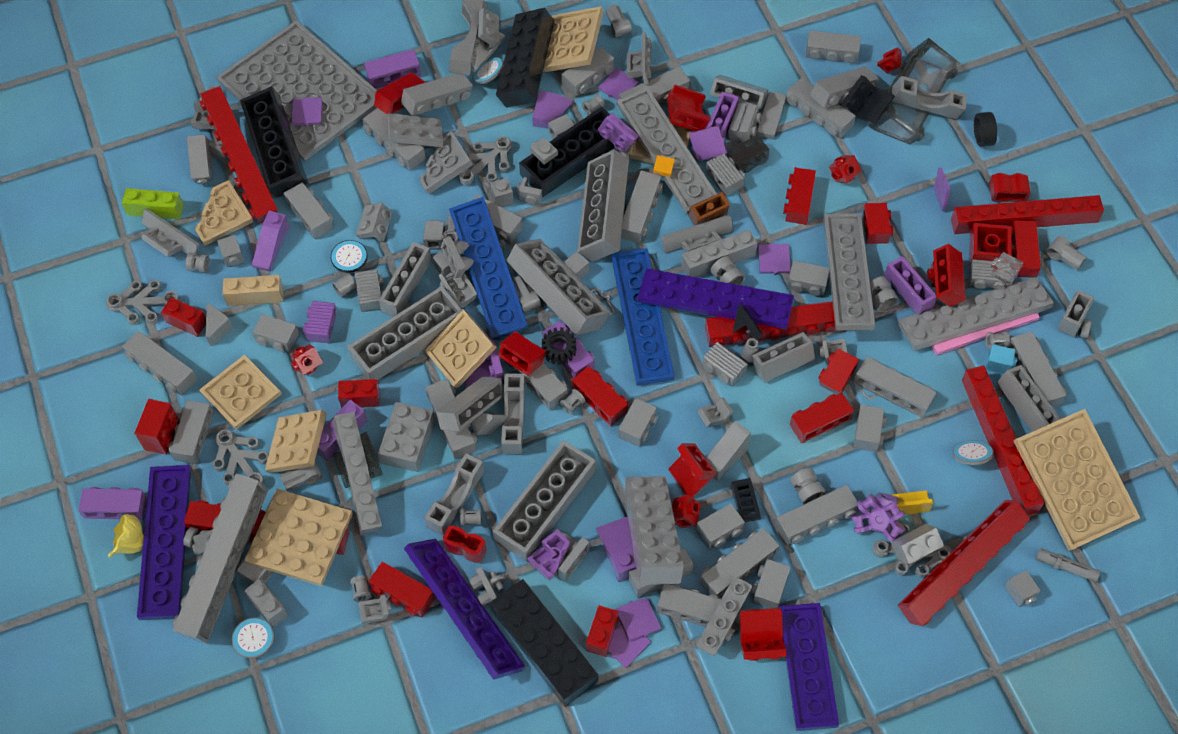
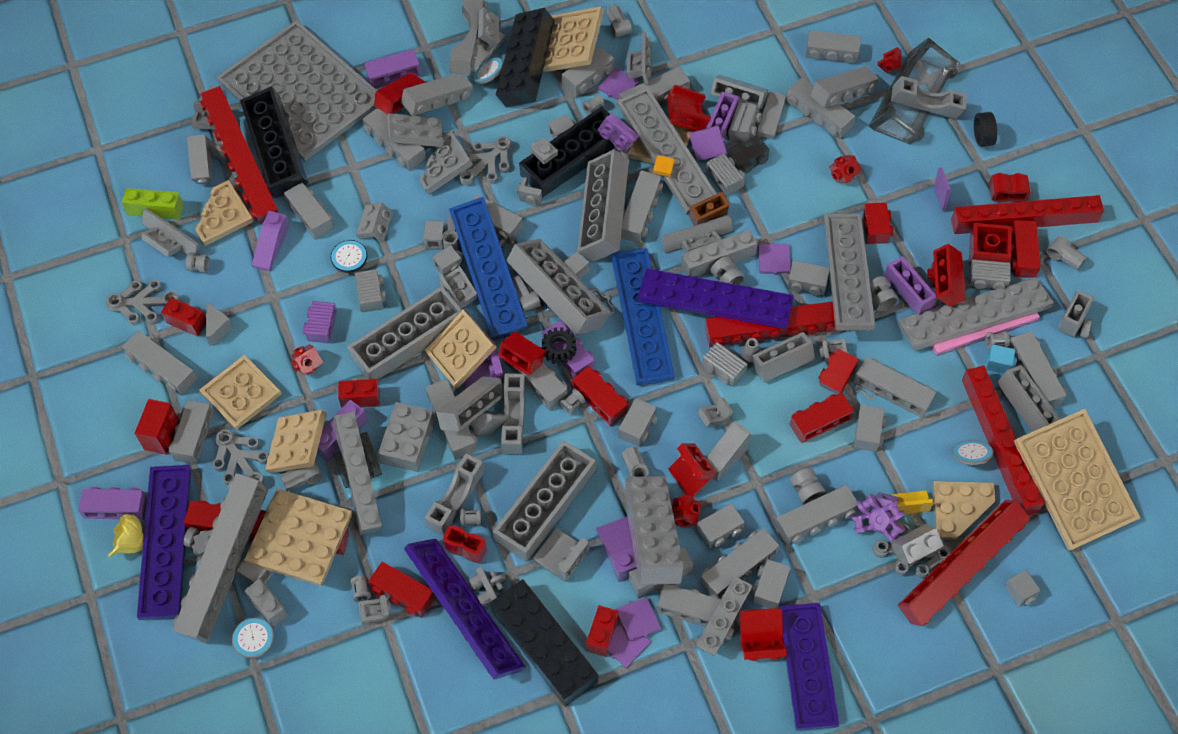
light grey brick [217,235,245,267] -> none
tan brick [223,275,284,306] -> none
light grey brick [252,314,299,353] -> none
medium lavender piece [292,97,322,127] -> none
light grey beam [332,273,357,297] -> none
light grey brick [379,242,432,317] -> none
light grey tile [441,236,474,279] -> none
light grey brick [490,178,514,207] -> none
medium lavender slope [527,529,571,580] -> none
medium lavender slope [532,90,573,129] -> none
black slope [731,478,761,523] -> none
black slope [733,302,763,341] -> none
red brick [783,167,816,225] -> none
black bracket [841,75,895,125] -> none
clear brick [991,252,1024,286] -> none
light grey pin [1035,548,1100,583] -> none
none -> light grey piece [621,447,649,477]
none -> tan plate [932,481,995,540]

